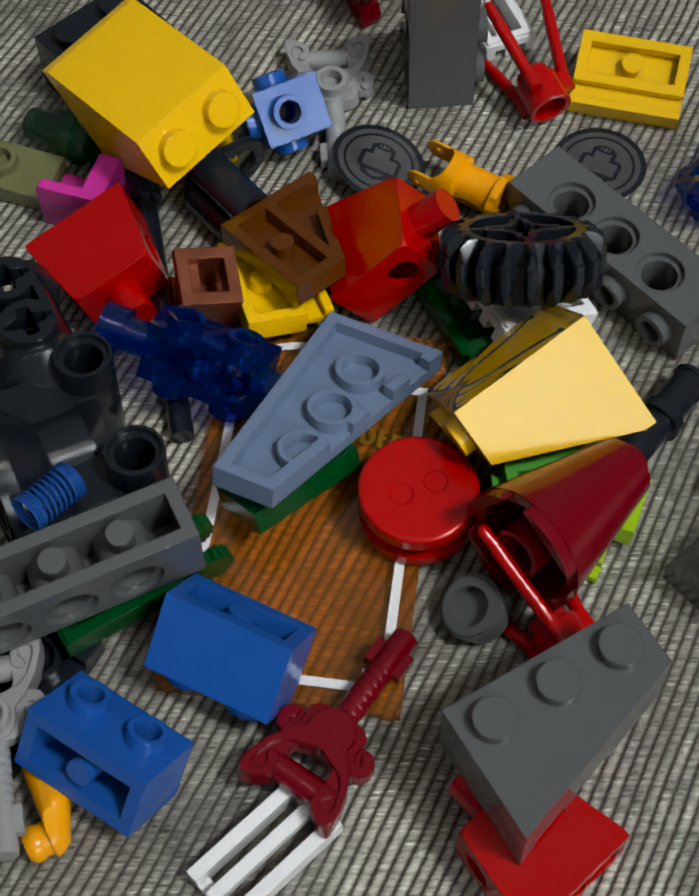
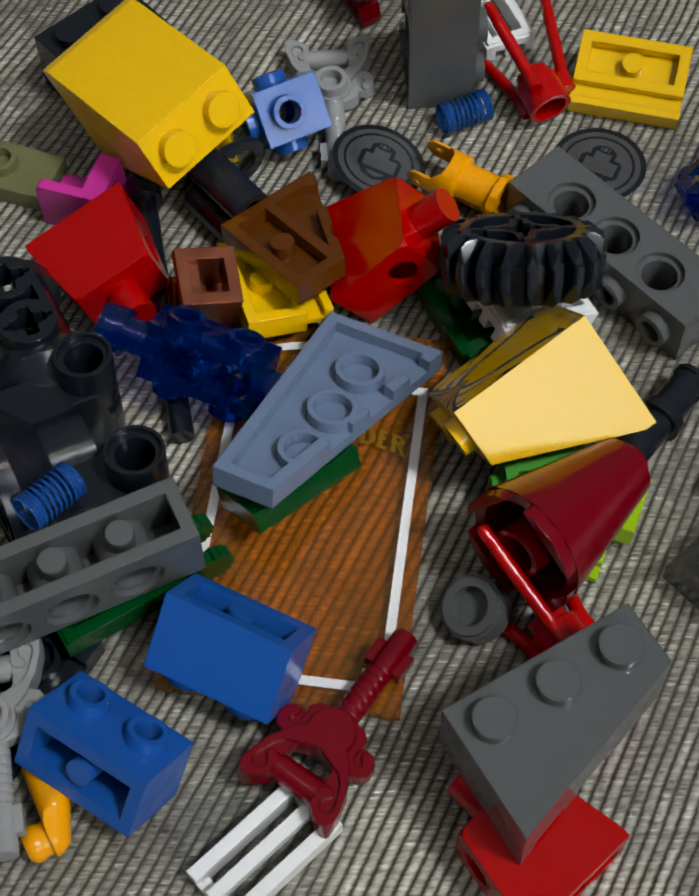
clear green cone [23,107,103,166] -> none
red head [357,436,480,566] -> none
none -> blue piece [436,89,494,135]

